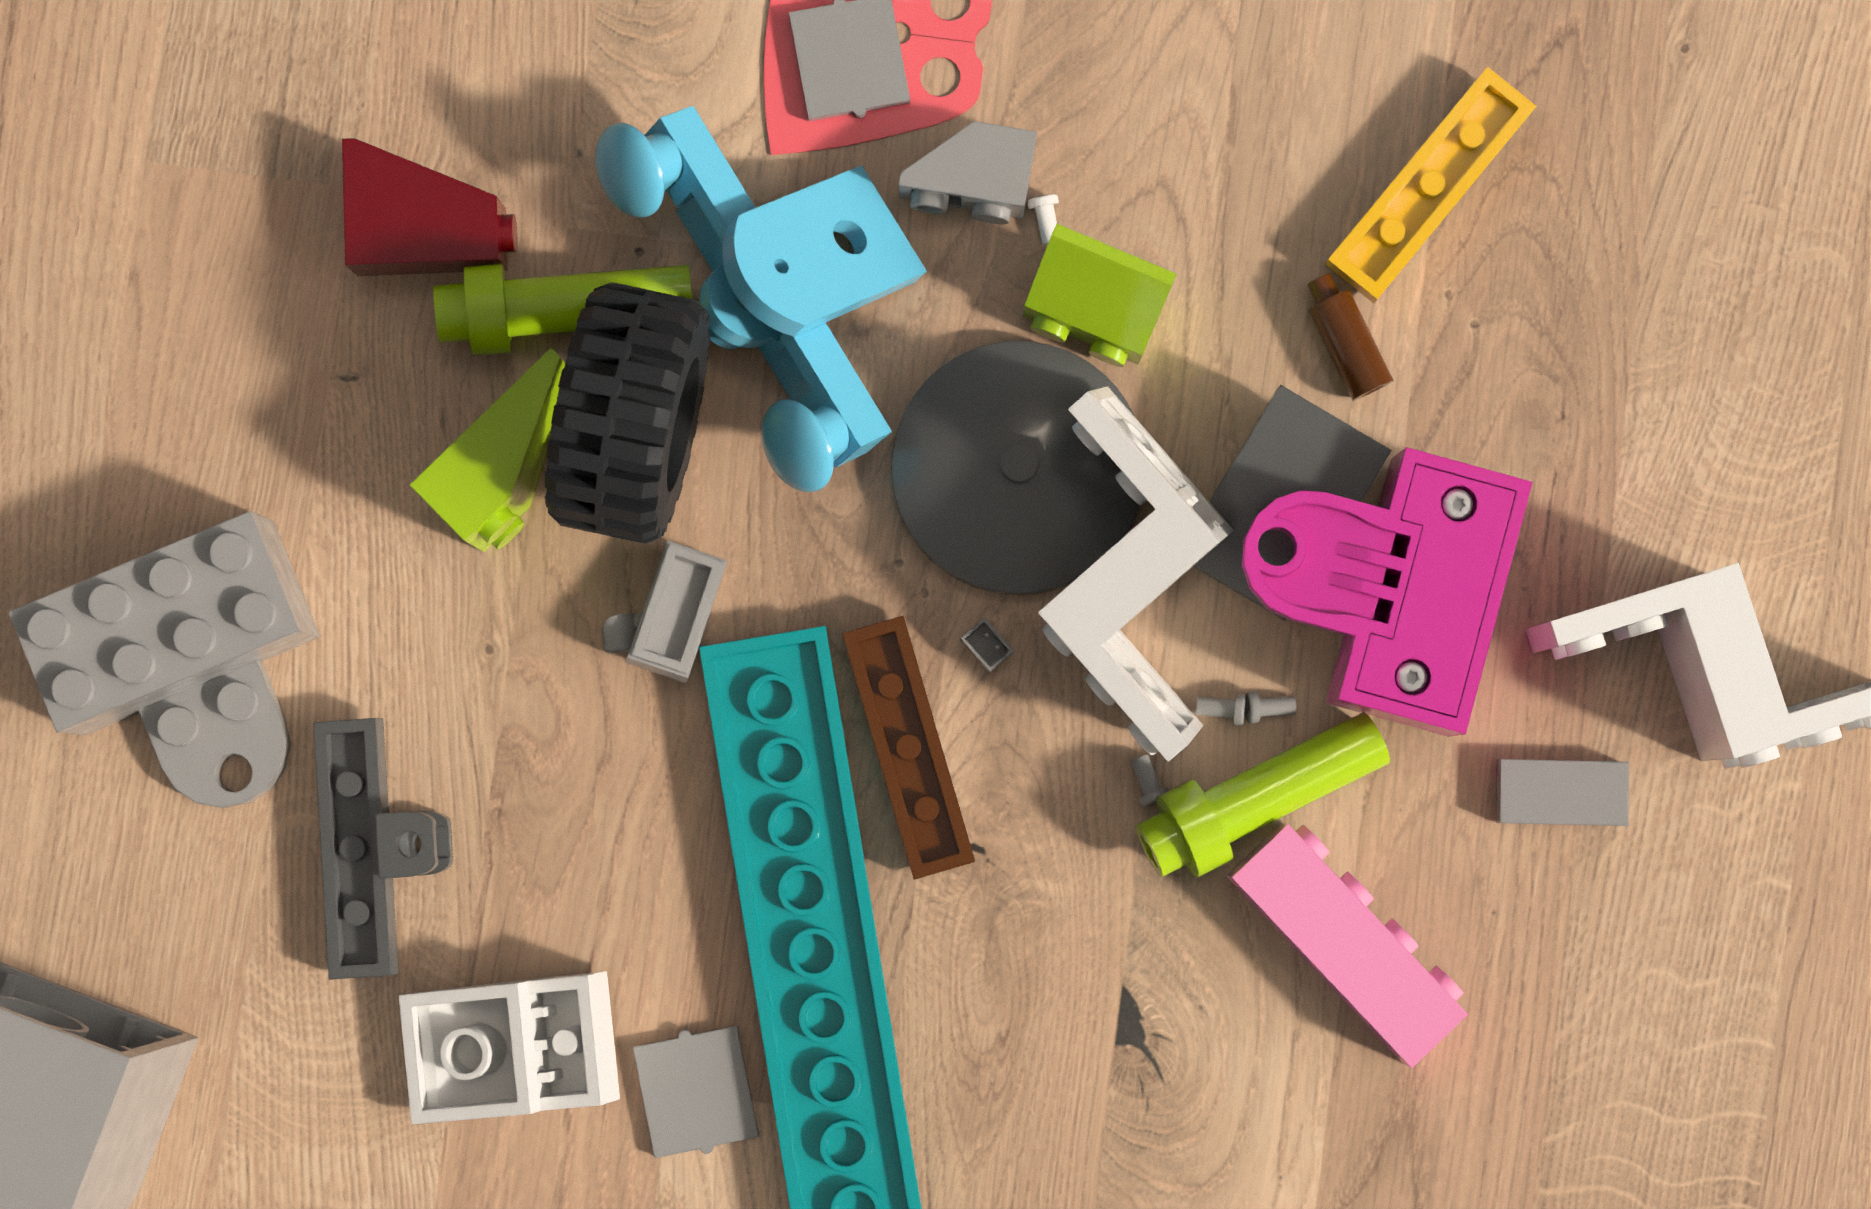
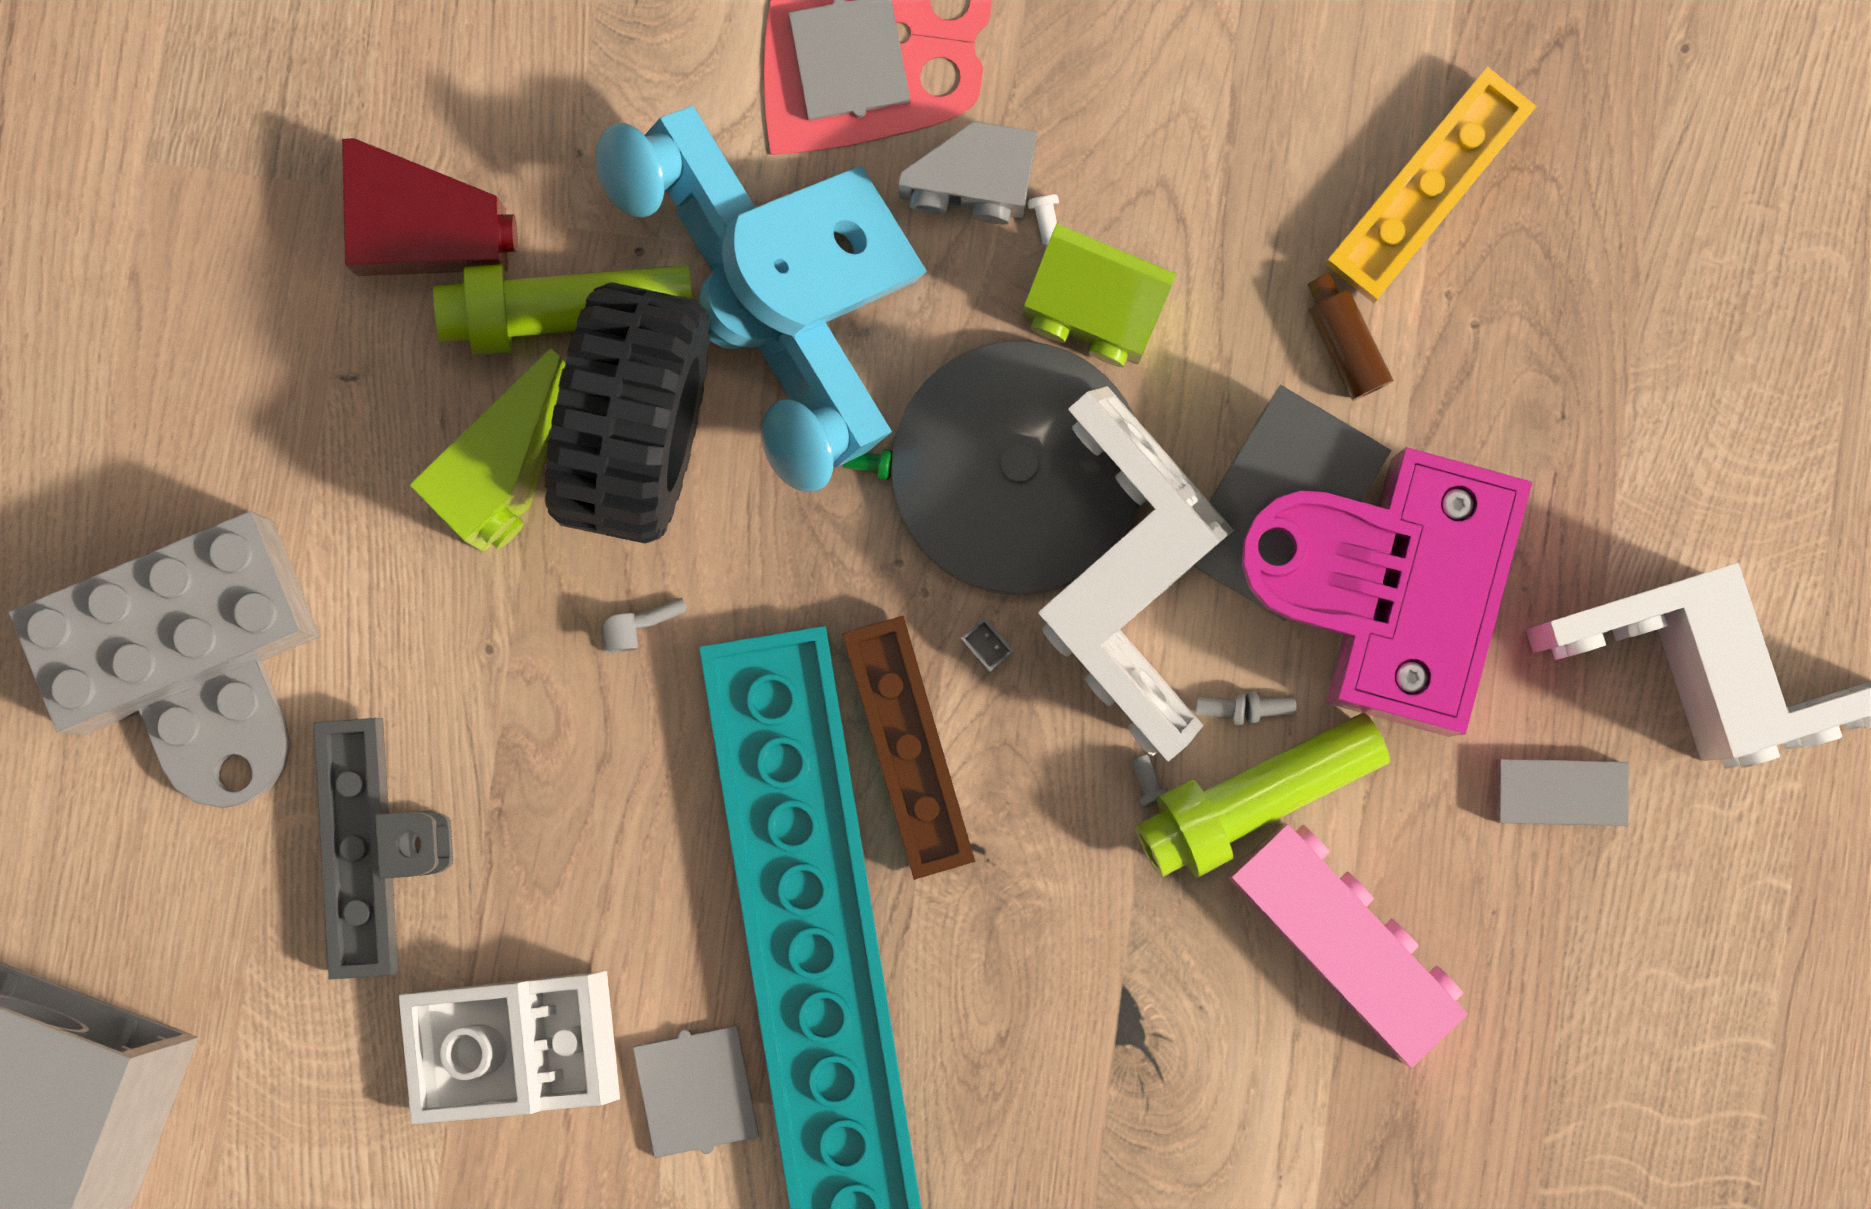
light grey tile [625,540,727,683] -> none
none -> green piece [843,449,893,481]

